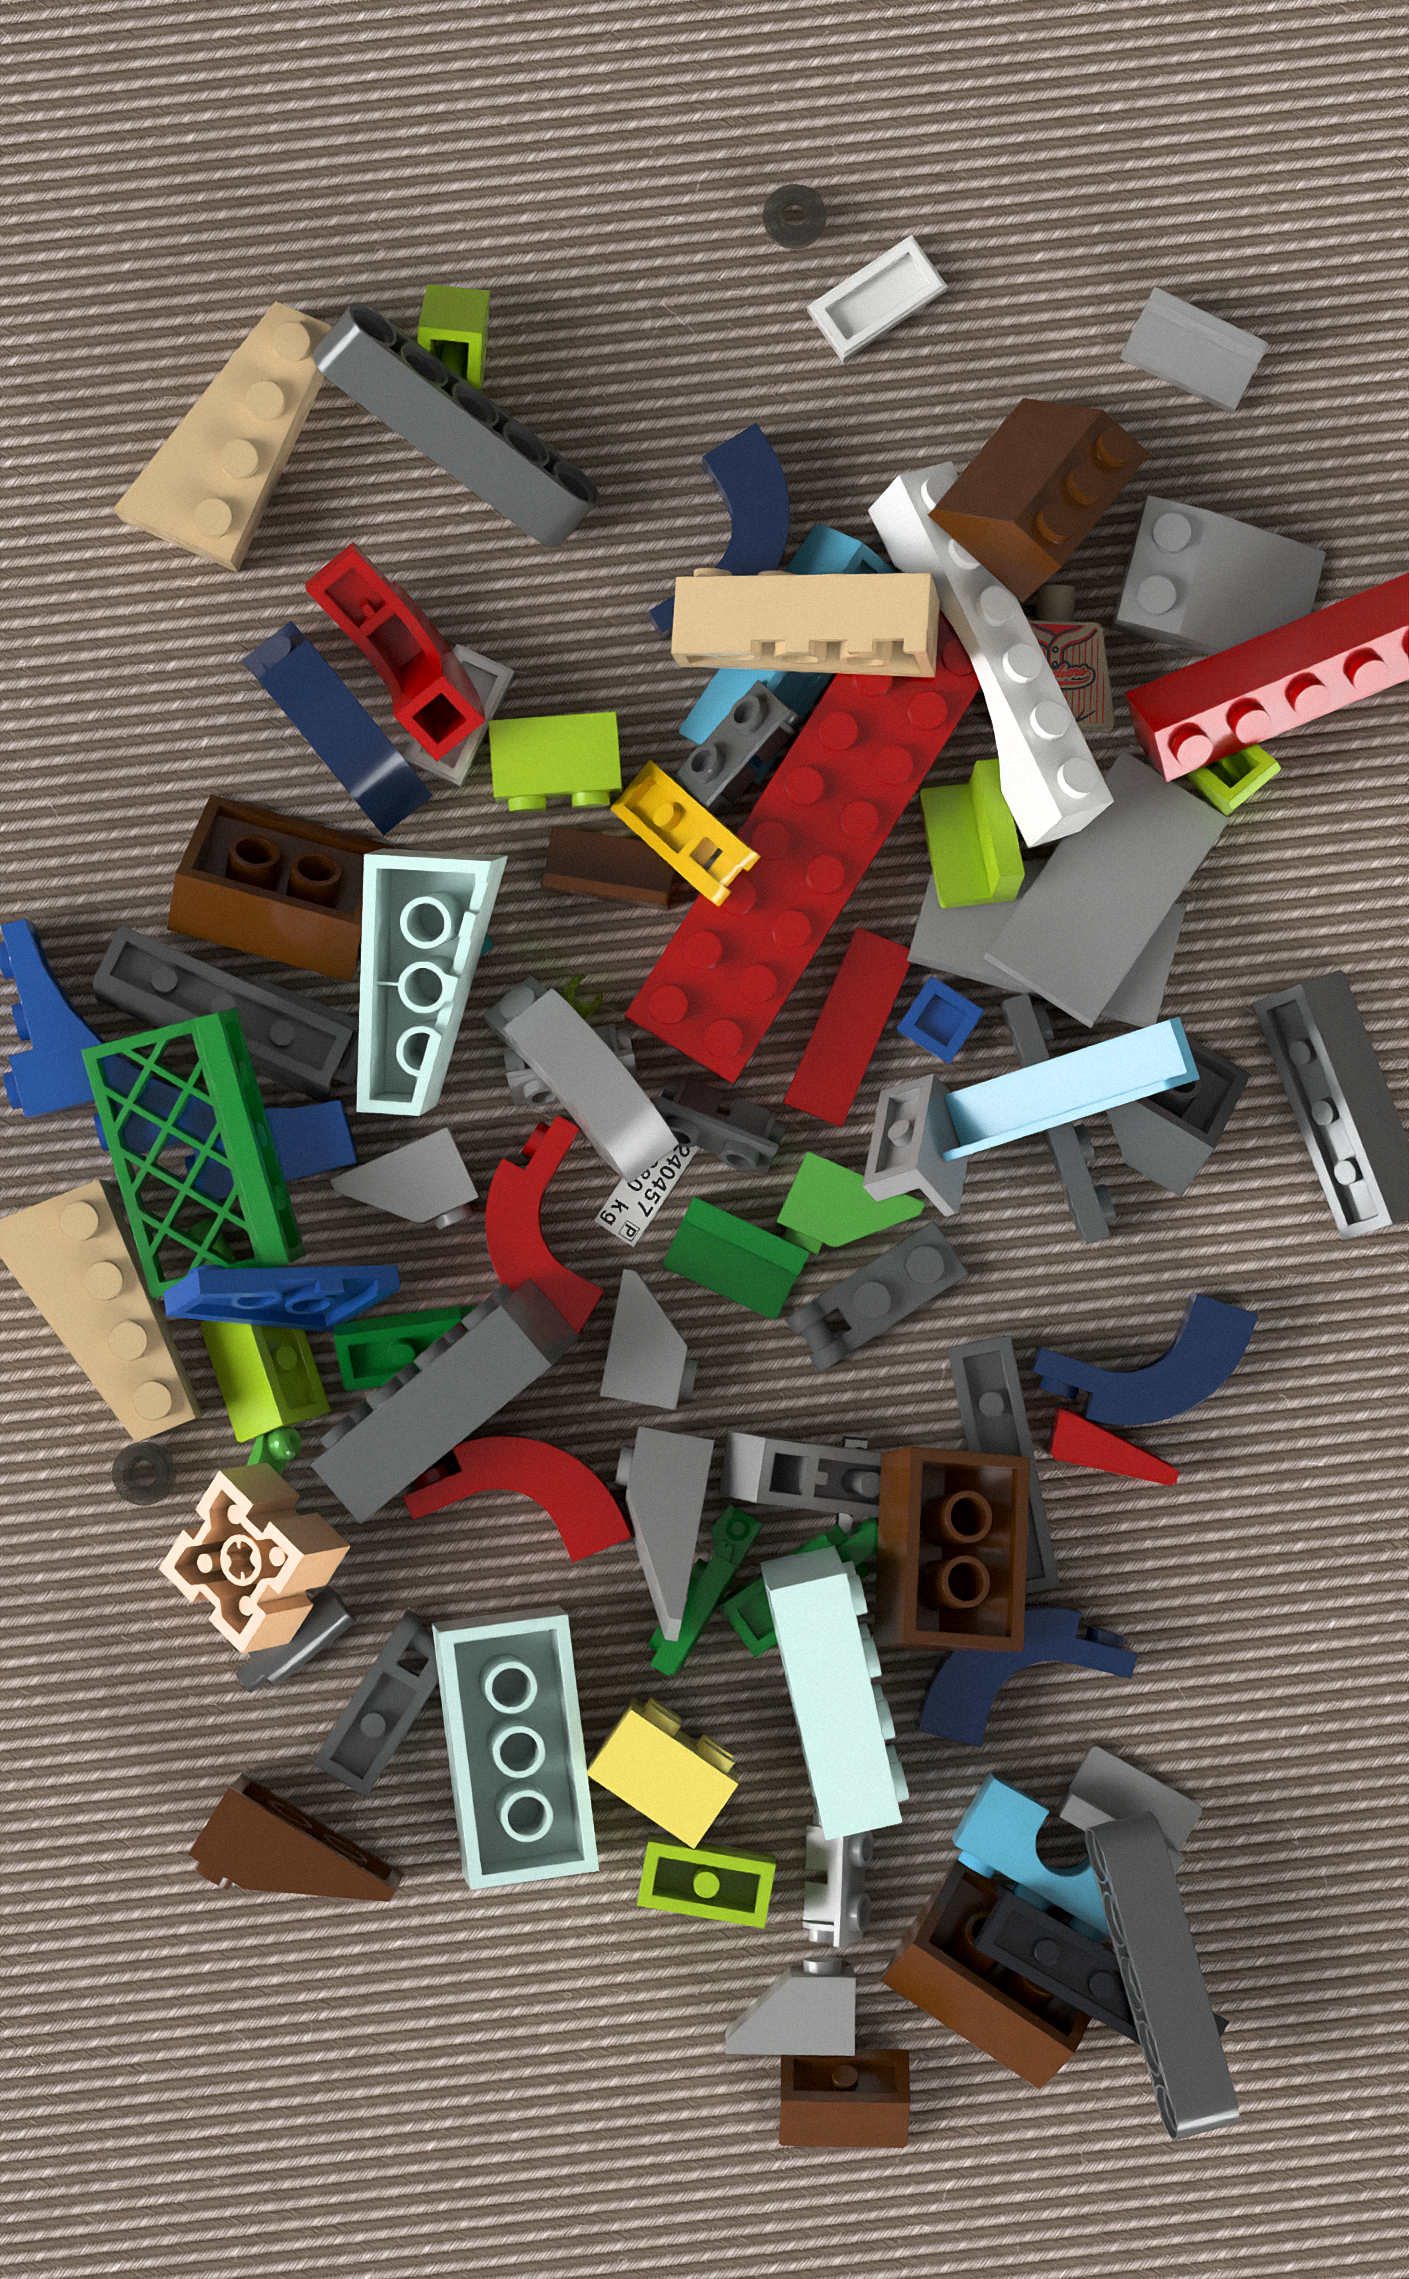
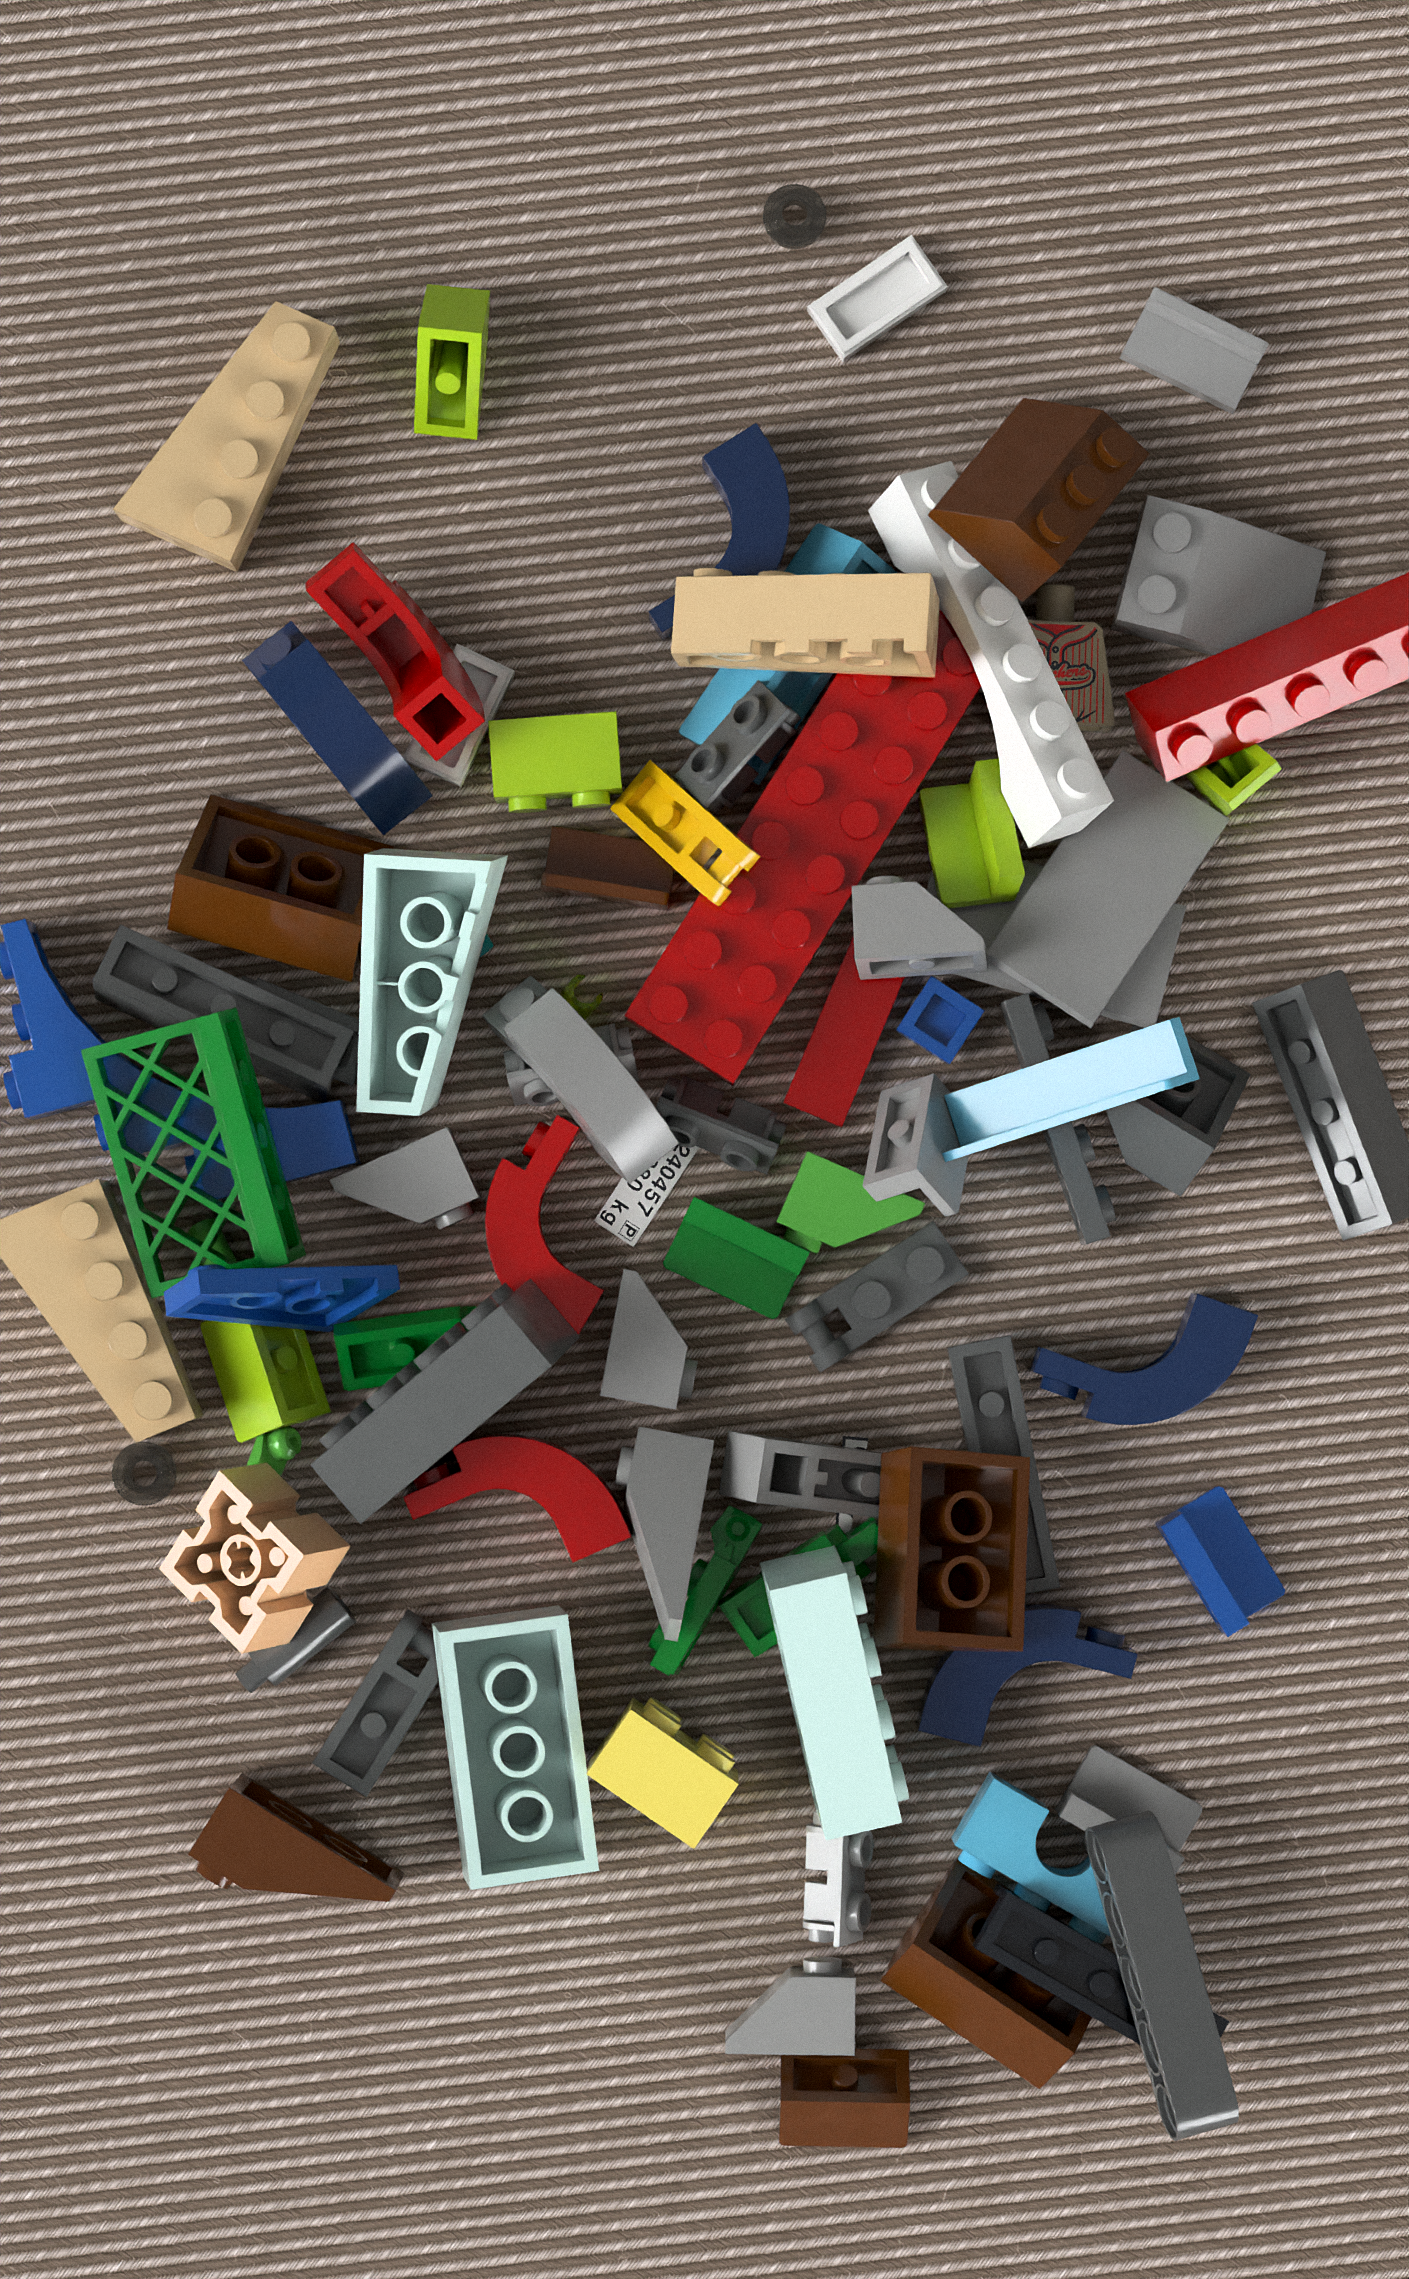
dark grey beam [312,303,600,548] -> none
lime brick [637,1832,776,1929] -> none
red slope [1046,1406,1179,1486] -> none
none -> light grey slope [852,876,988,980]
none -> blue panel [1155,1486,1285,1637]

